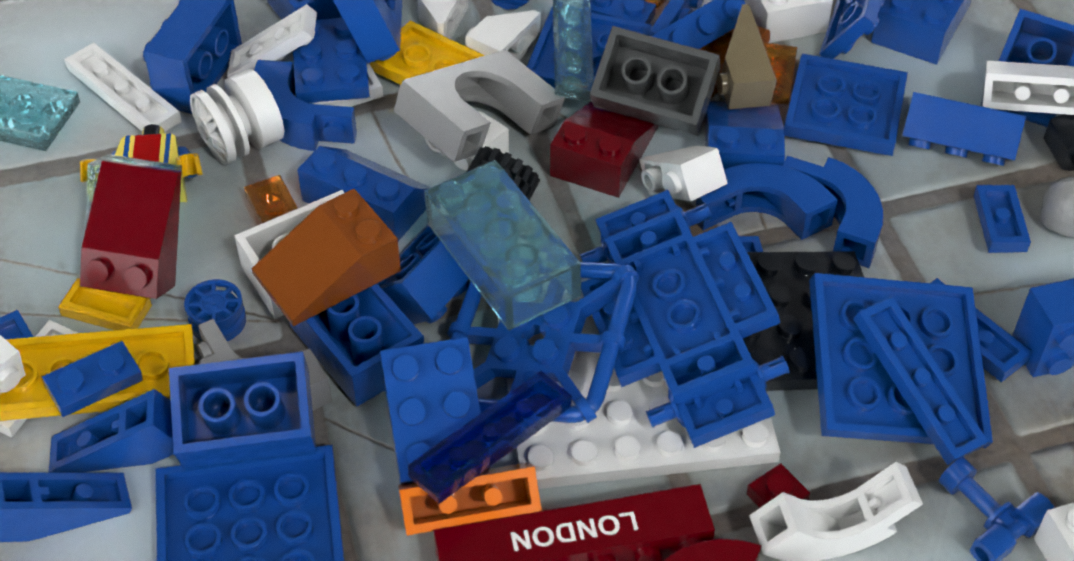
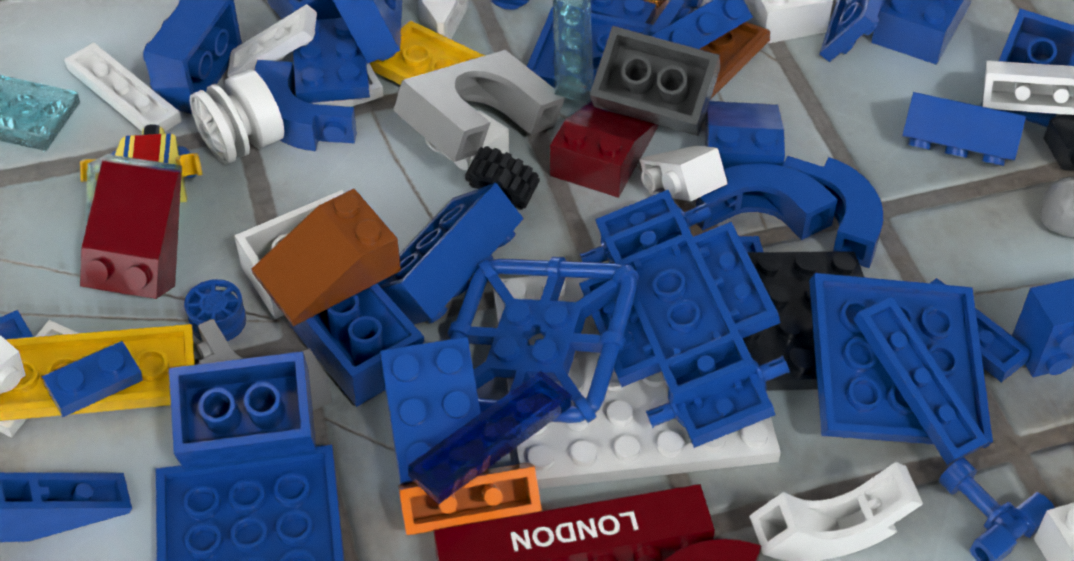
blue slope [49,389,174,473] -> none
yellow tile [58,278,152,330] -> none
clear orange plate [244,175,298,224] -> none
blue slope [297,146,438,242] -> none
clear light blue brick [424,160,581,331] -> none
white slope [465,10,541,60] -> none
dark tan slope [716,4,777,109] -> none
dark red plate [746,463,811,508] -> none
clear orange plate [763,42,797,105] -> none
blue plate [784,53,908,156] -> none
blue plate [973,185,1031,253] -> none

